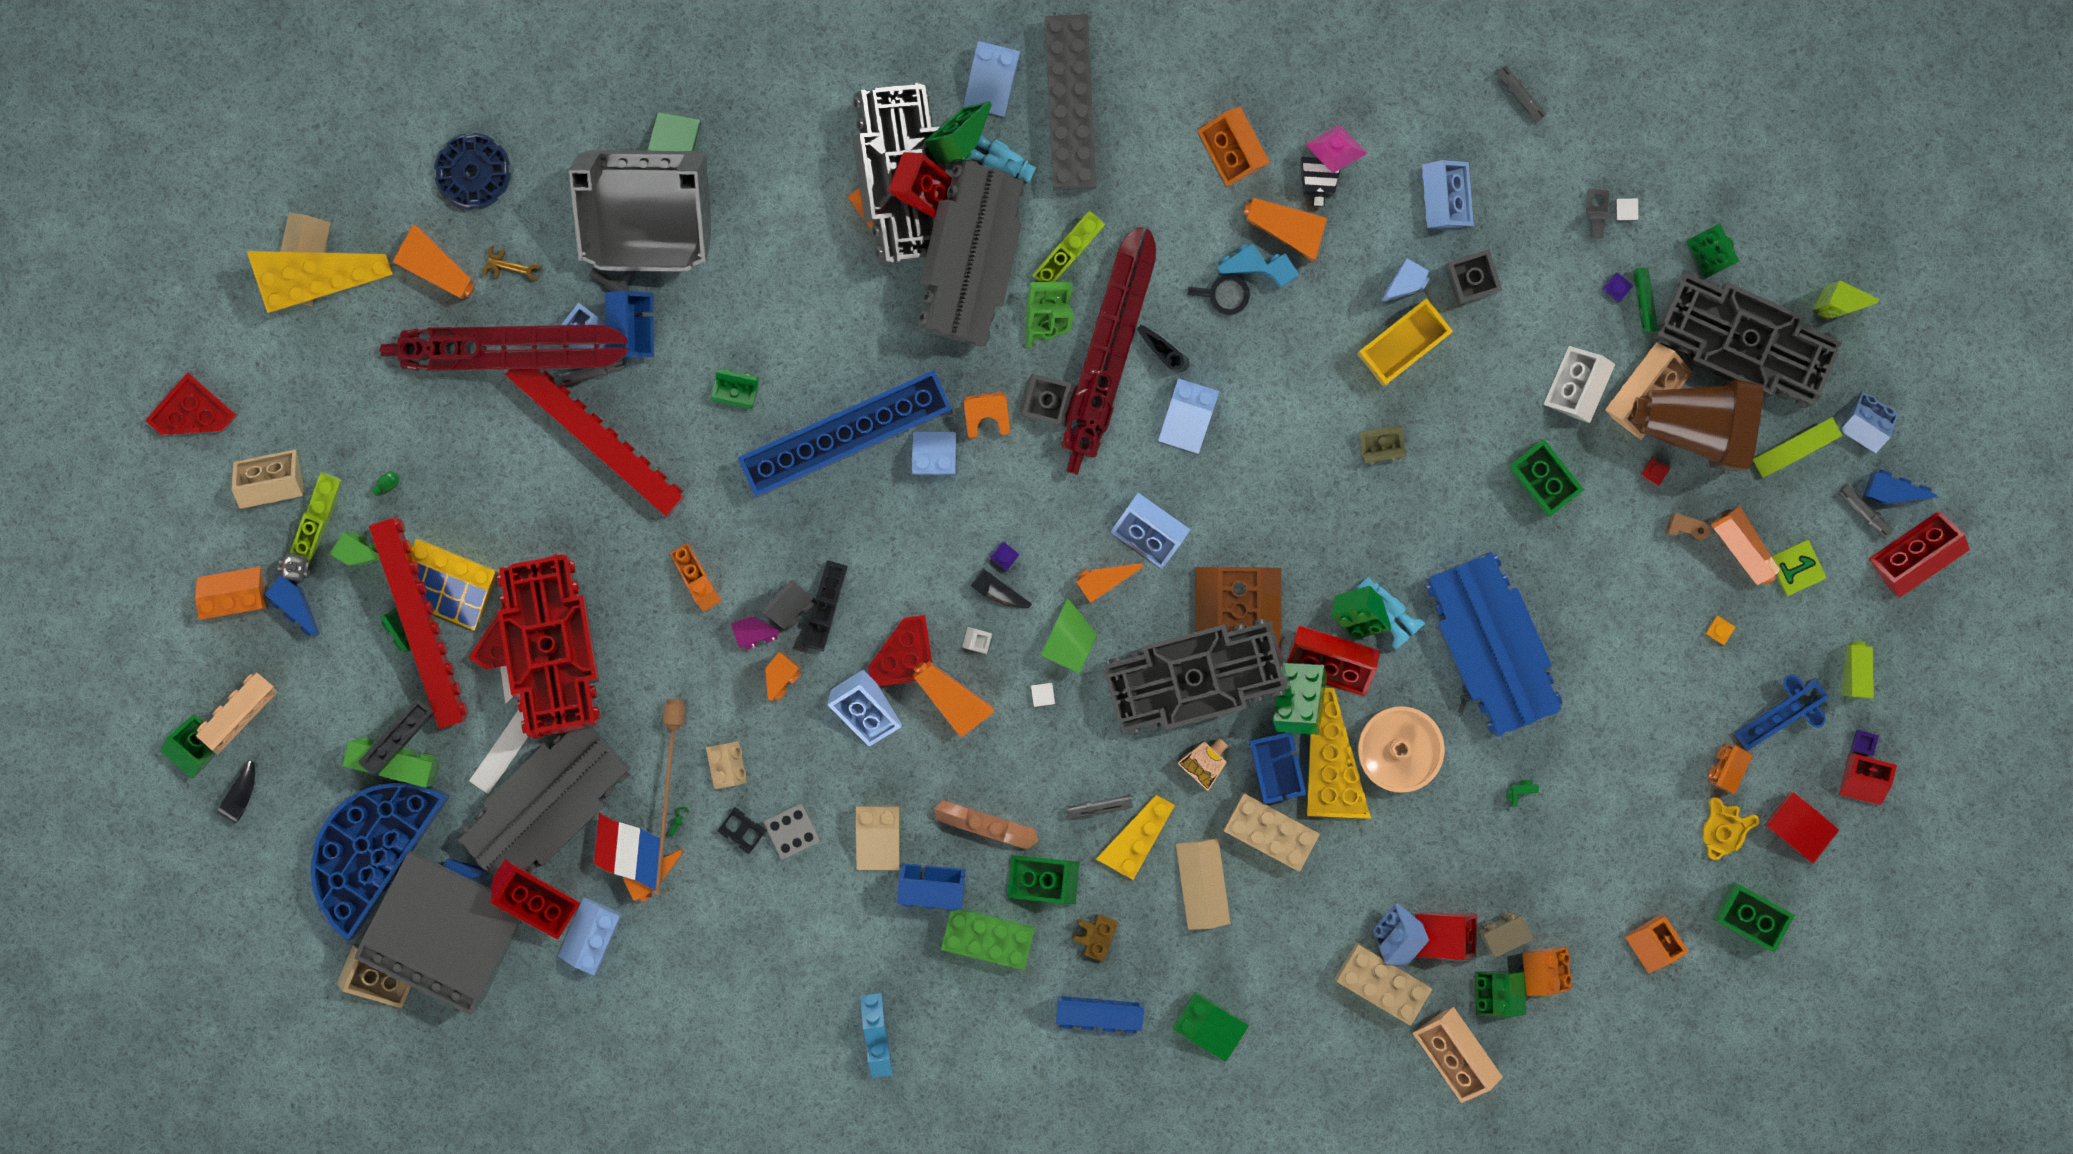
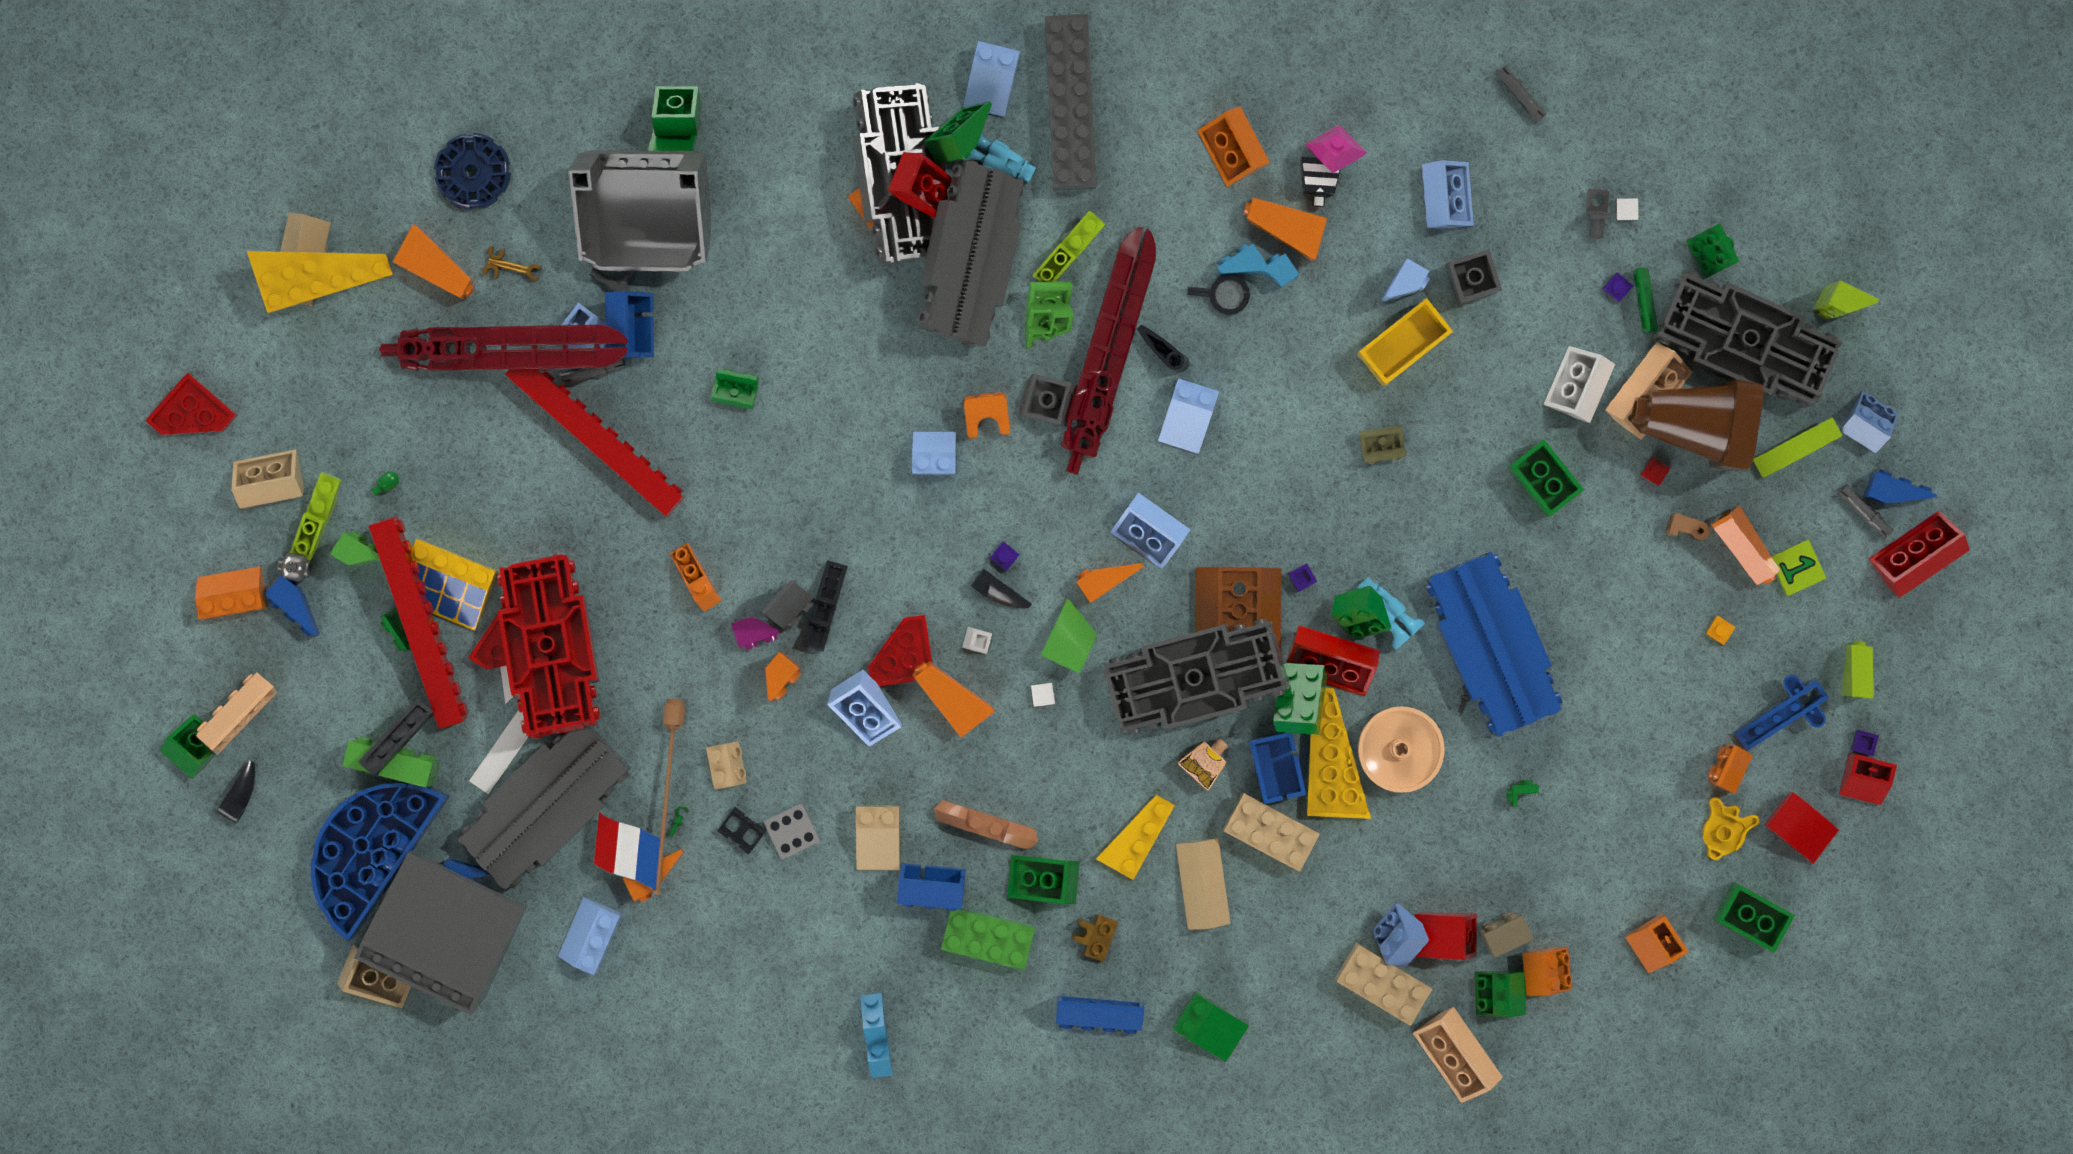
red slope [490,859,581,940] -> none
blue brick [738,370,952,498] -> none
dark grey pin [1067,794,1133,820] -> none
none -> green brick [652,86,701,135]
none -> dark purple plate [1288,563,1317,592]

